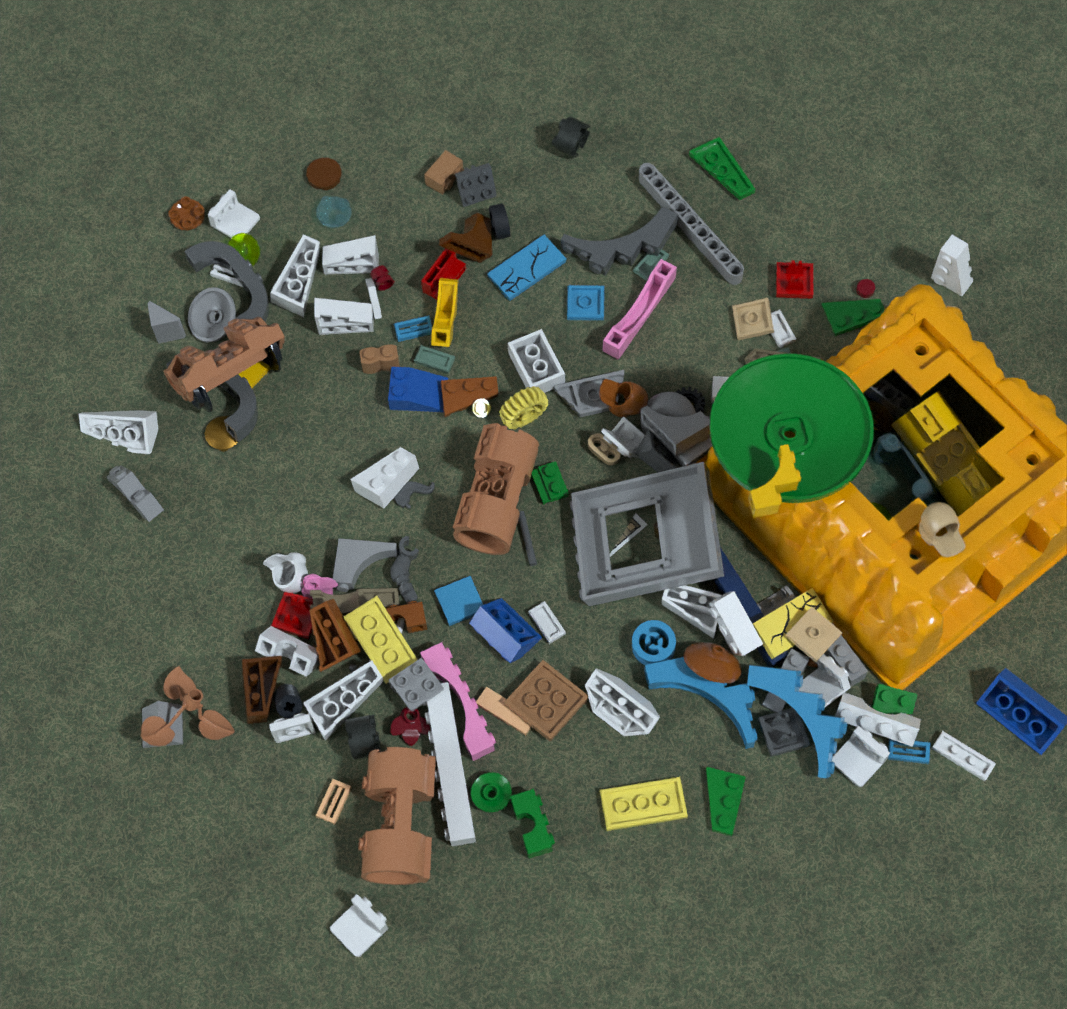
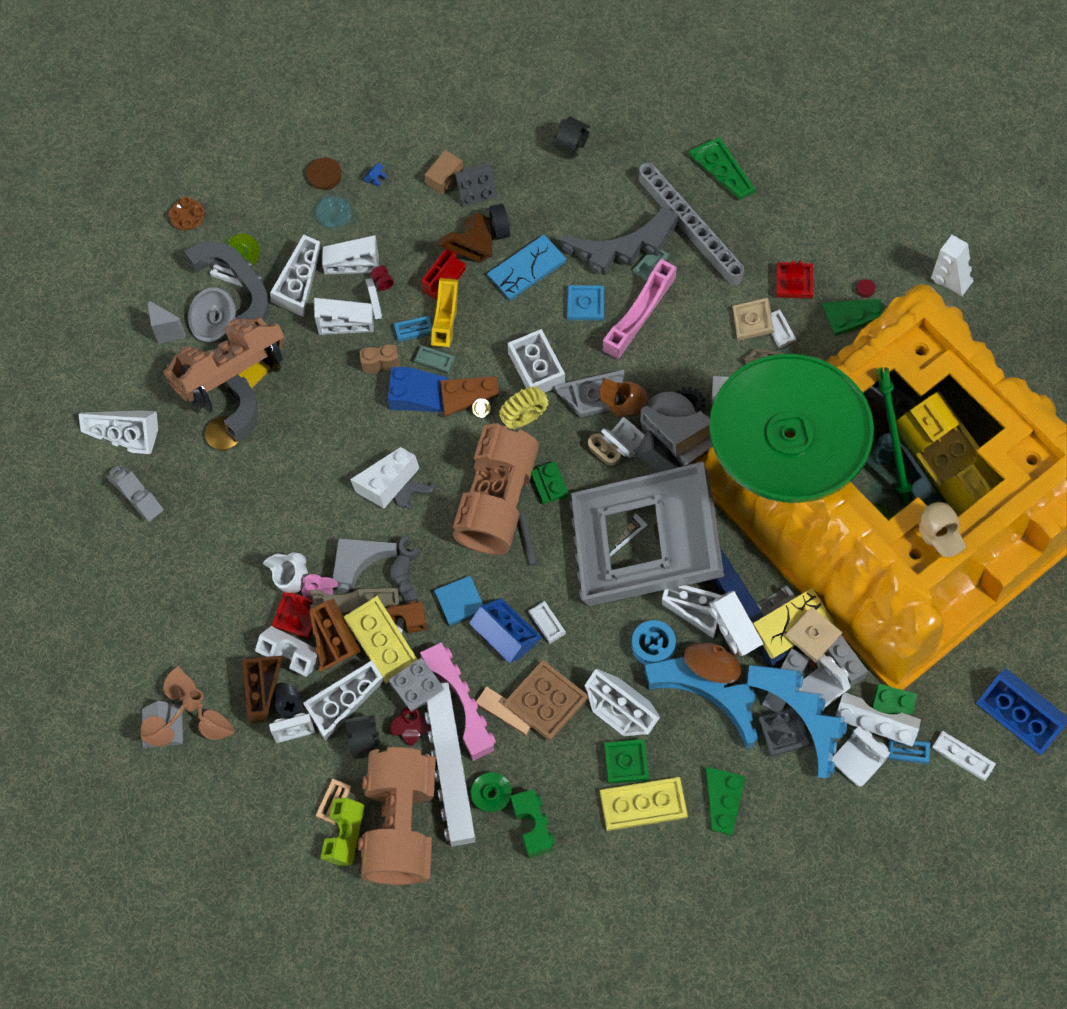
white bracket [208,189,260,242] -> none
white bracket [330,894,388,957] -> none
yellow arch [748,444,801,518] -> none
none -> lime arch [320,798,365,866]
none -> blue tile [363,162,387,186]
none -> green plate [604,739,649,784]
none -> green bar [876,367,913,505]

